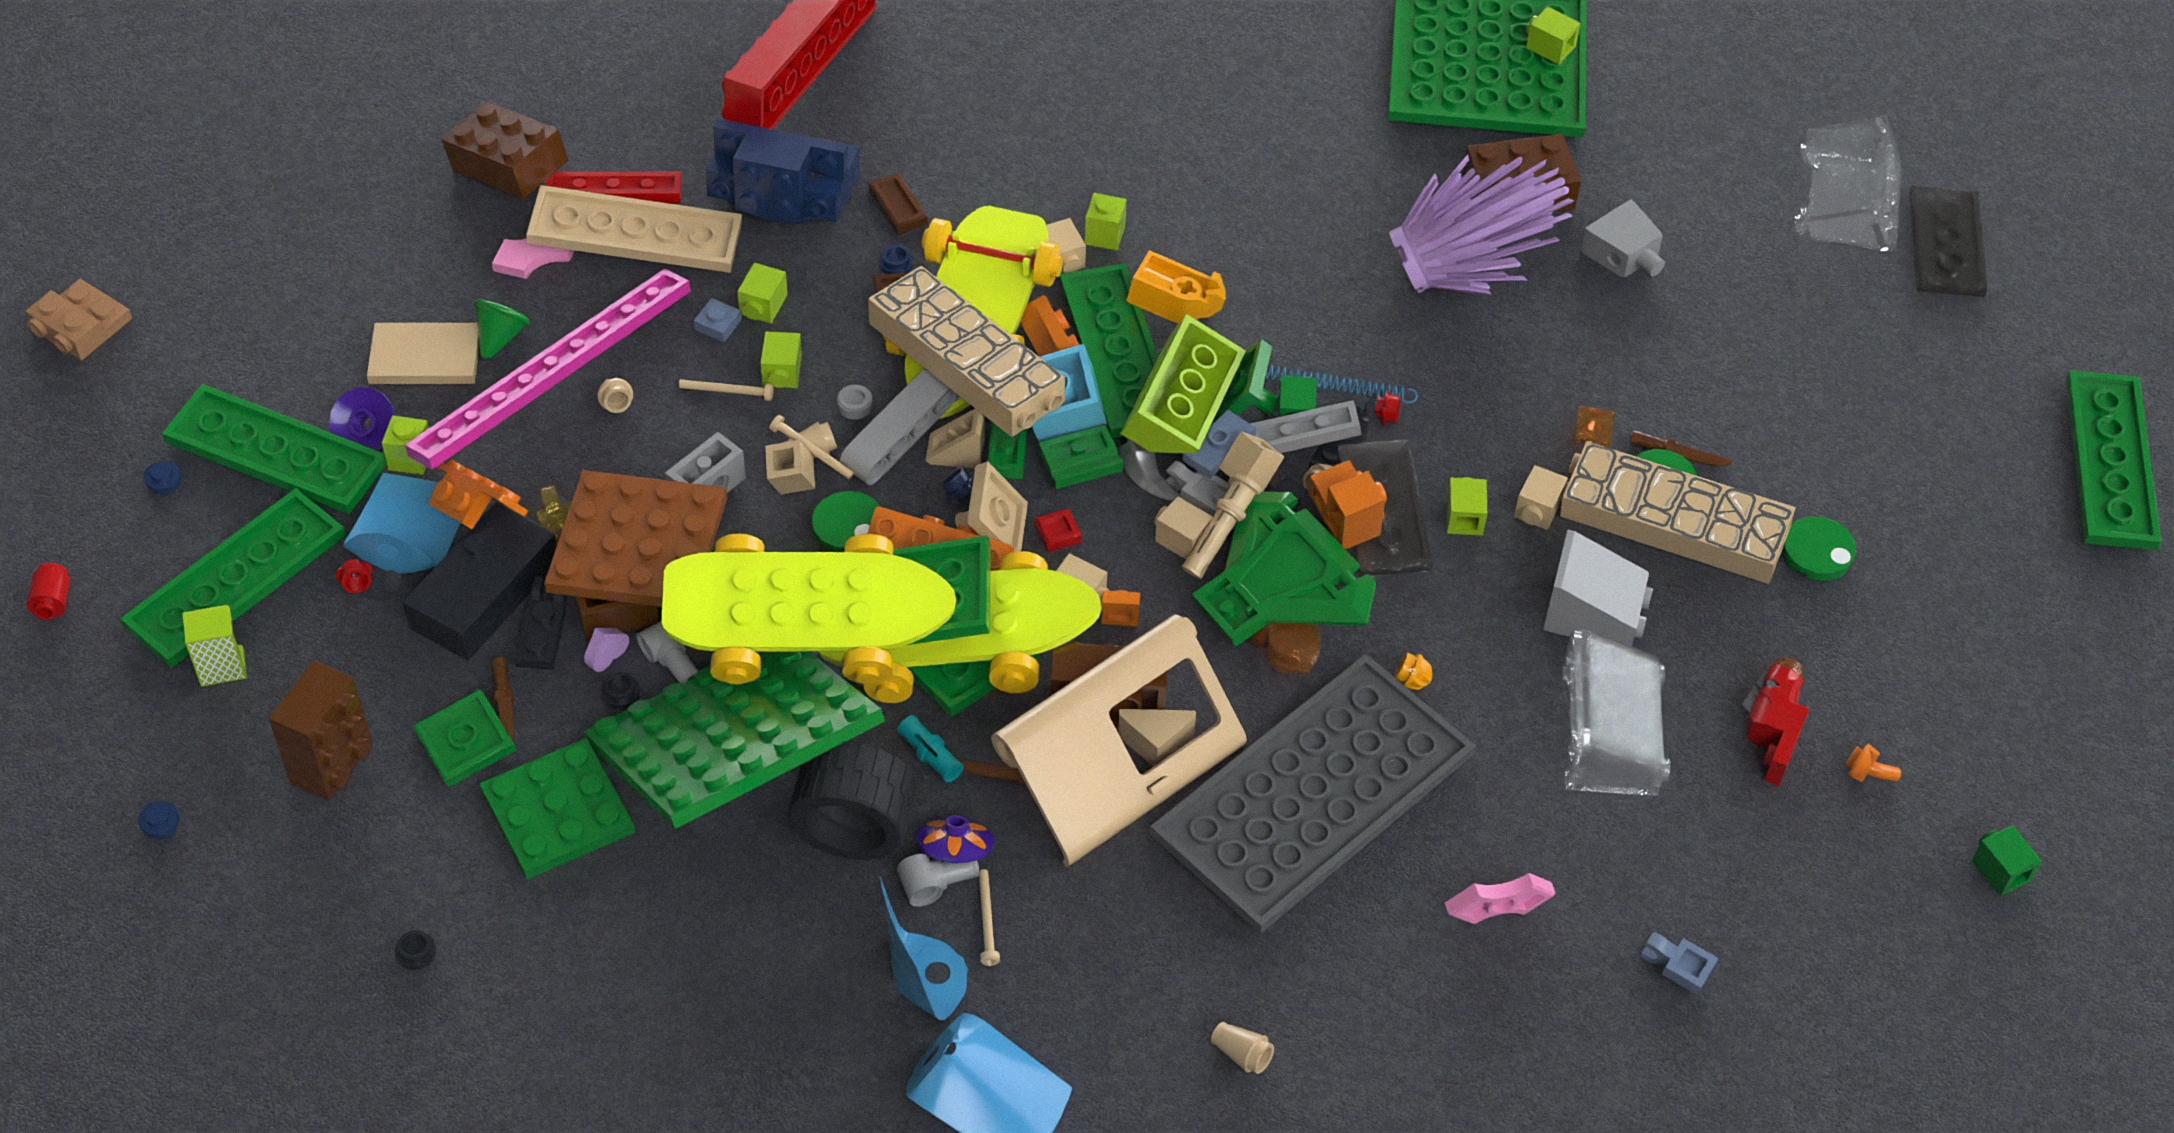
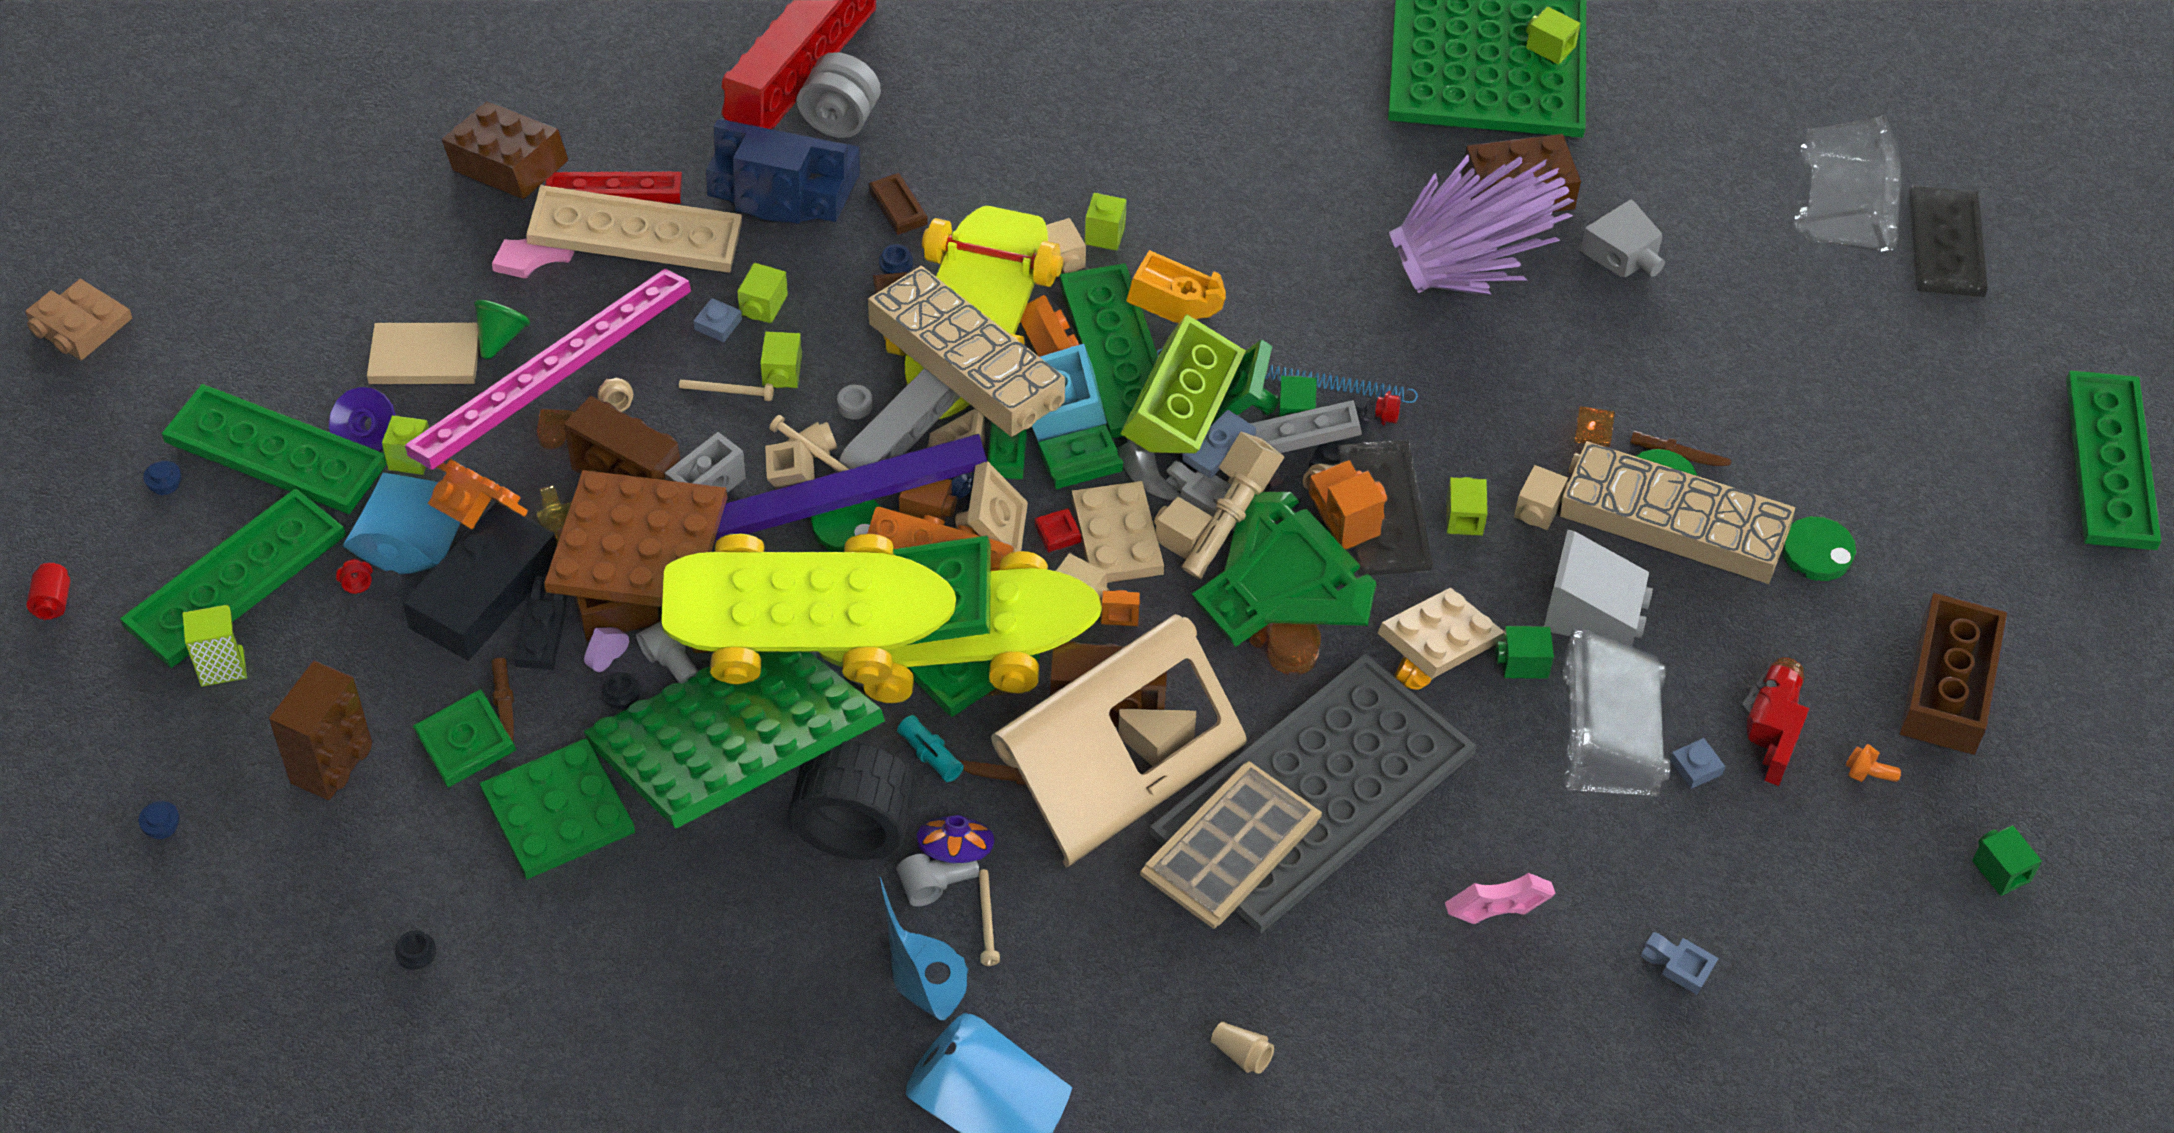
none -> clear orange tile [537,409,574,449]
none -> reddish brown brick [564,396,680,480]
none -> dark purple tile [714,434,987,543]
none -> light grey wheel [797,52,881,138]
none -> dark orange brick [899,479,957,521]
none -> tan plate [1071,481,1164,583]
none -> clear piece [1140,761,1322,929]
none -> tan plate [1378,588,1504,679]
none -> green brick [1496,626,1554,679]
none -> sand blue plate [1670,738,1725,789]
none -> reddish brown brick [1899,593,2008,755]

